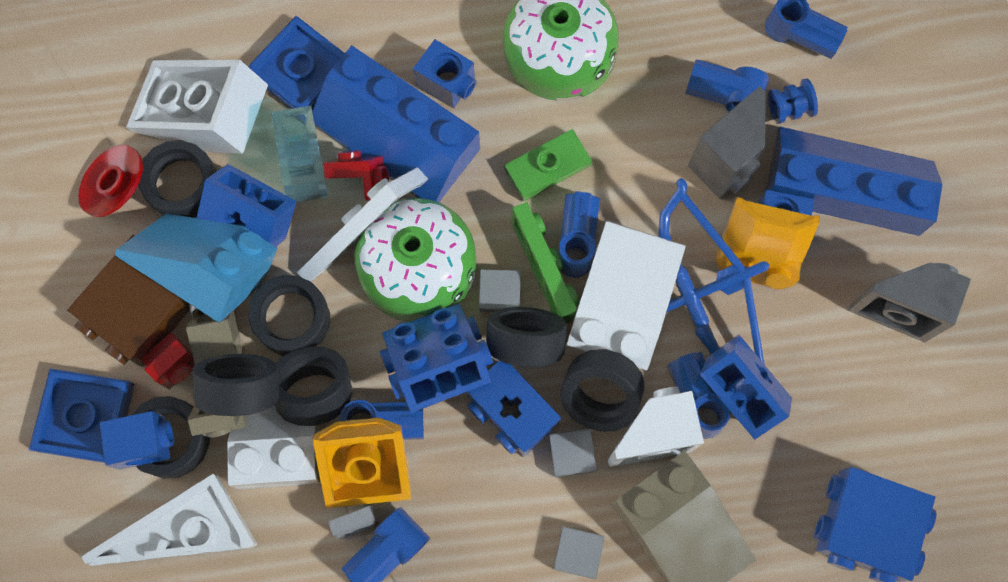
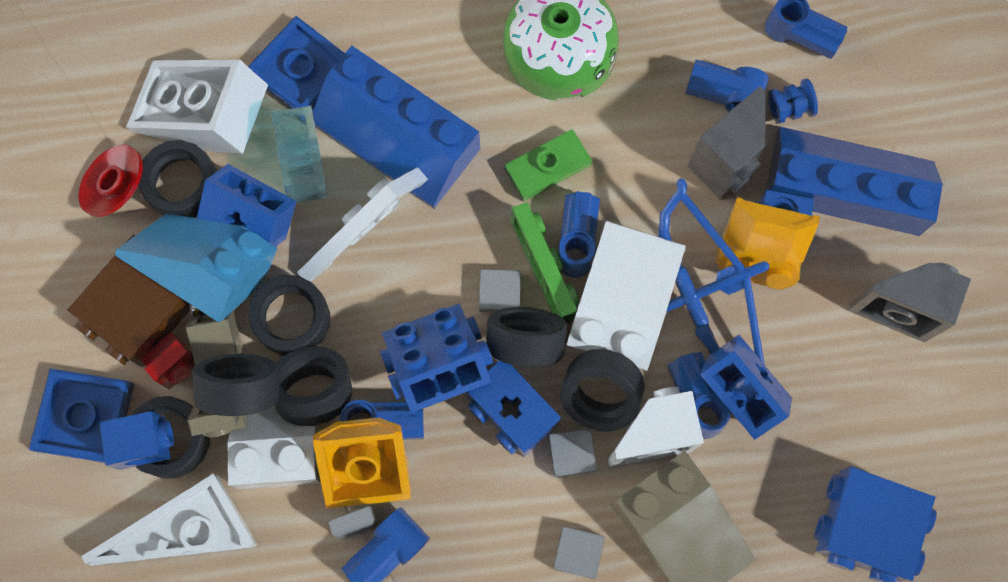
red bracket [323,150,389,201] -> none
cylinder [354,198,477,322] -> none
blue brick [413,39,477,109] -> none

